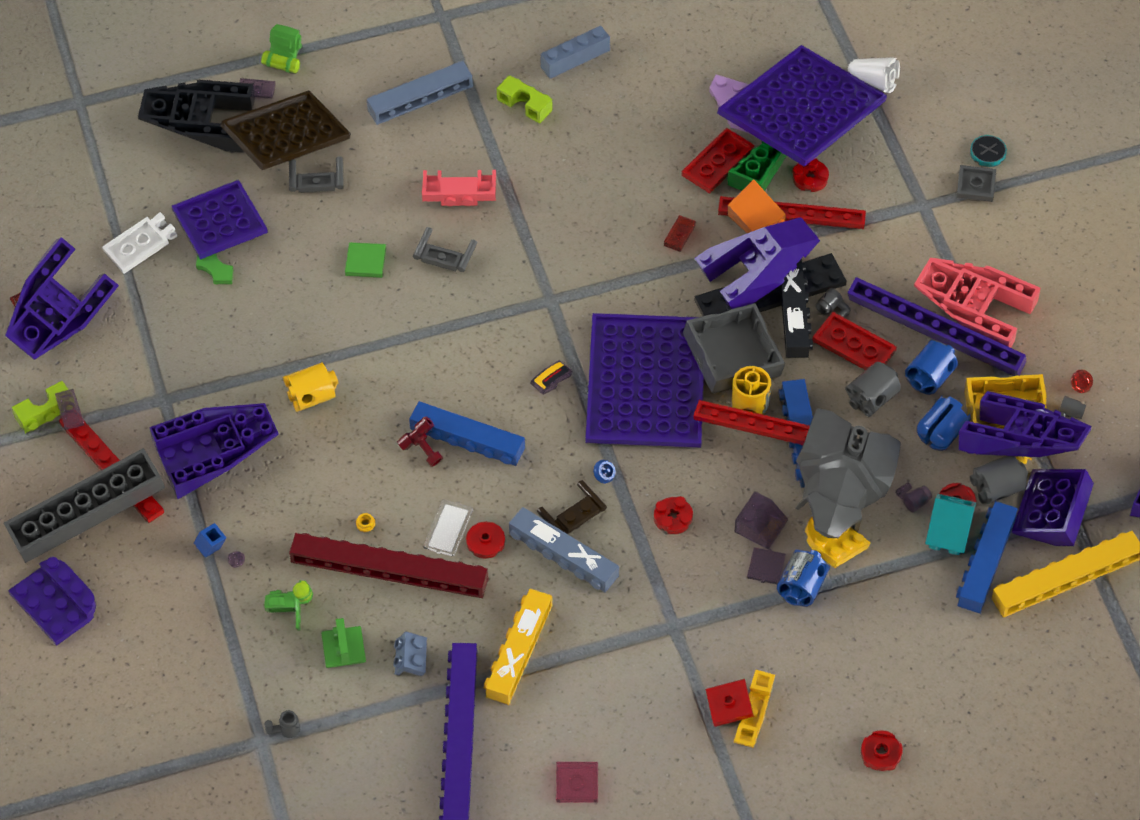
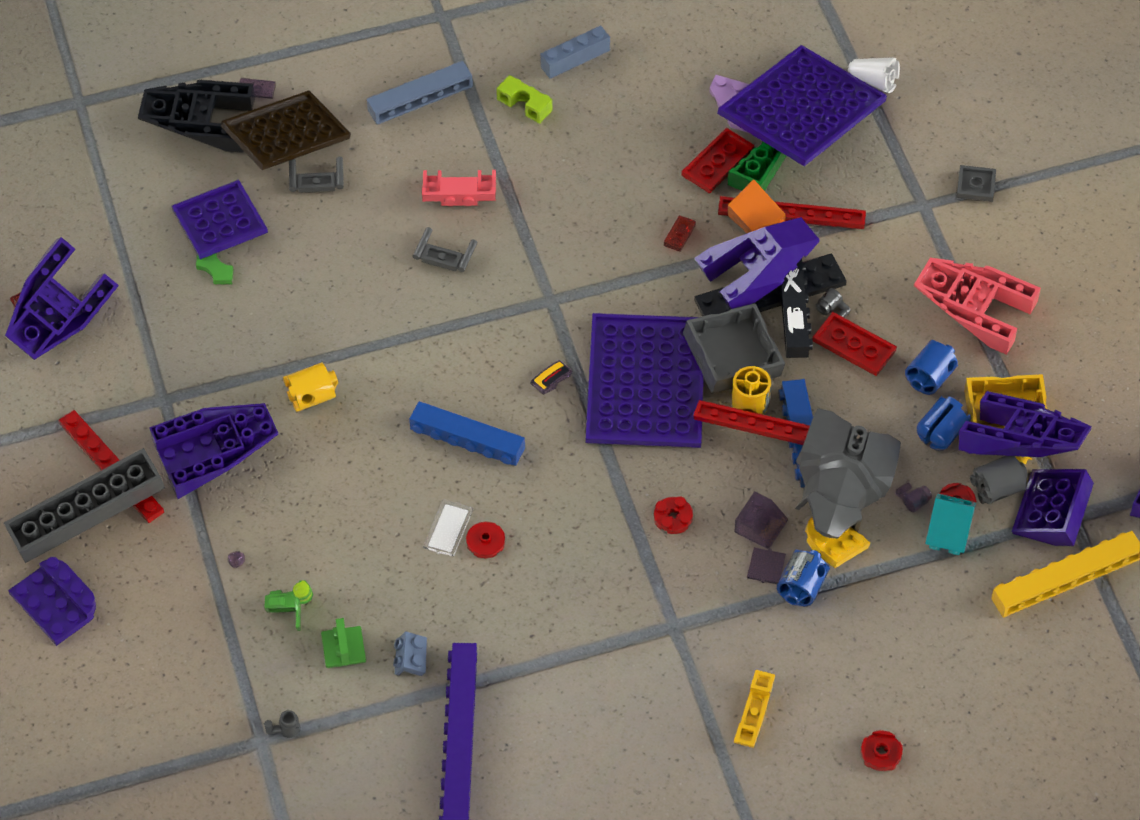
lime arch [11,381,76,433] -> none
plate [55,389,84,430] -> none
white tile [102,212,177,274] -> none
blue brick [194,523,226,558] -> none
bright green piece [261,24,302,74] -> none
dark red brick [289,533,488,599] -> none
bright green tile [345,242,386,278] -> none
yellow plate [356,513,375,532] -> none
dark red bar [397,417,443,467] -> none
yellow brick [483,589,552,705] -> none
sand blue brick [509,507,619,592] -> none
dark brown plate [537,480,607,534] -> none
clear pink tile [556,762,598,803] -> none
blue hat [593,460,616,484] -> none
red plate [705,679,754,727] -> none
red plate [793,158,829,192] -> none
dark grey cylinder [845,362,901,417] -> none
dark purple brick [847,277,1027,376] -> none
blue brick [956,501,1018,614] -> none
black tile [970,135,1007,167] -> none
dark grey piece [1059,396,1086,419] -> none
clear red hat [1071,369,1093,393] -> none

